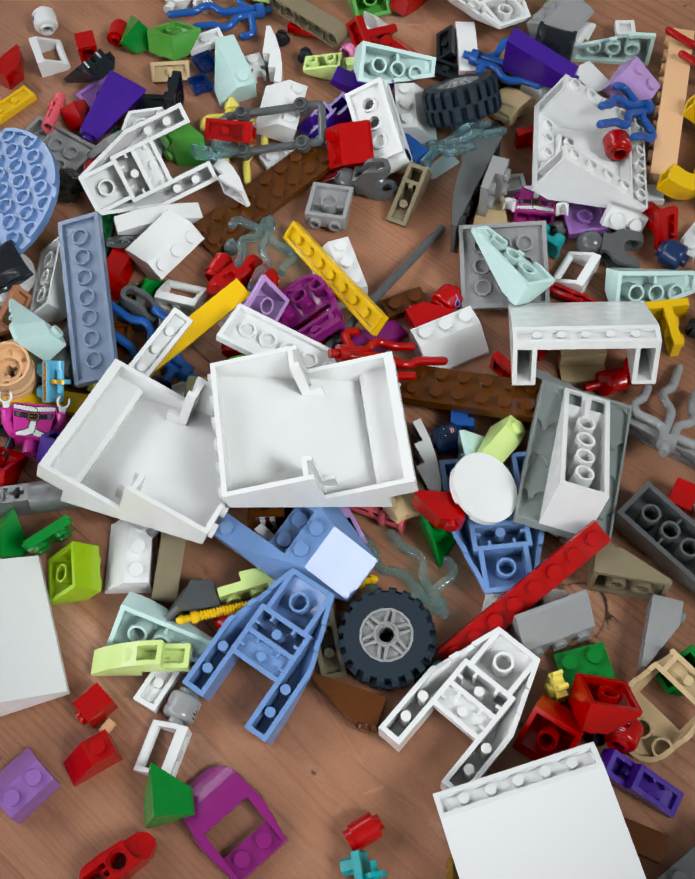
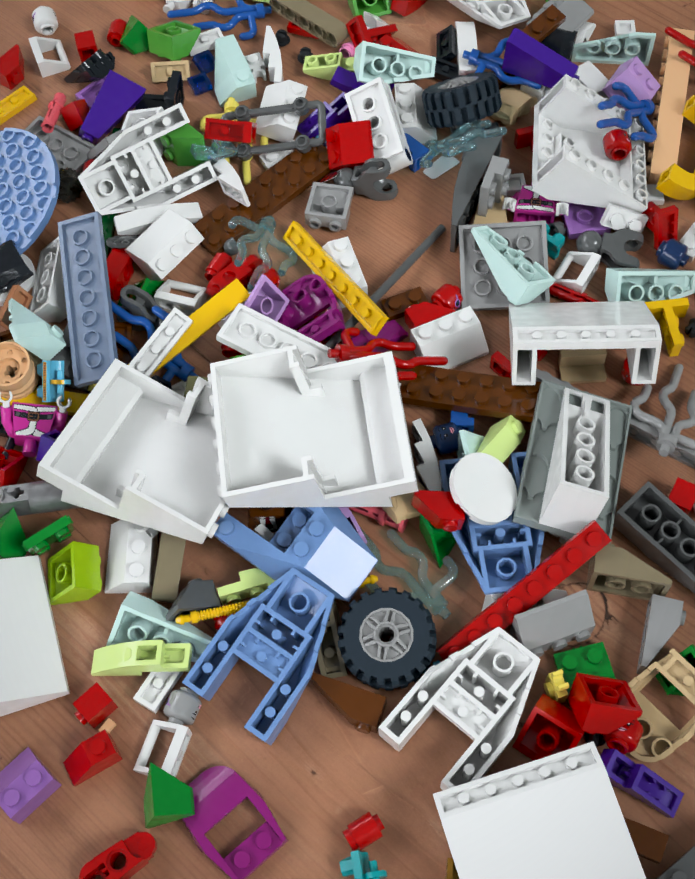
dark tan slope [386,161,432,227] -> none
red piece [583,367,628,397] -> none
none -> reddish brown plate [522,4,566,42]

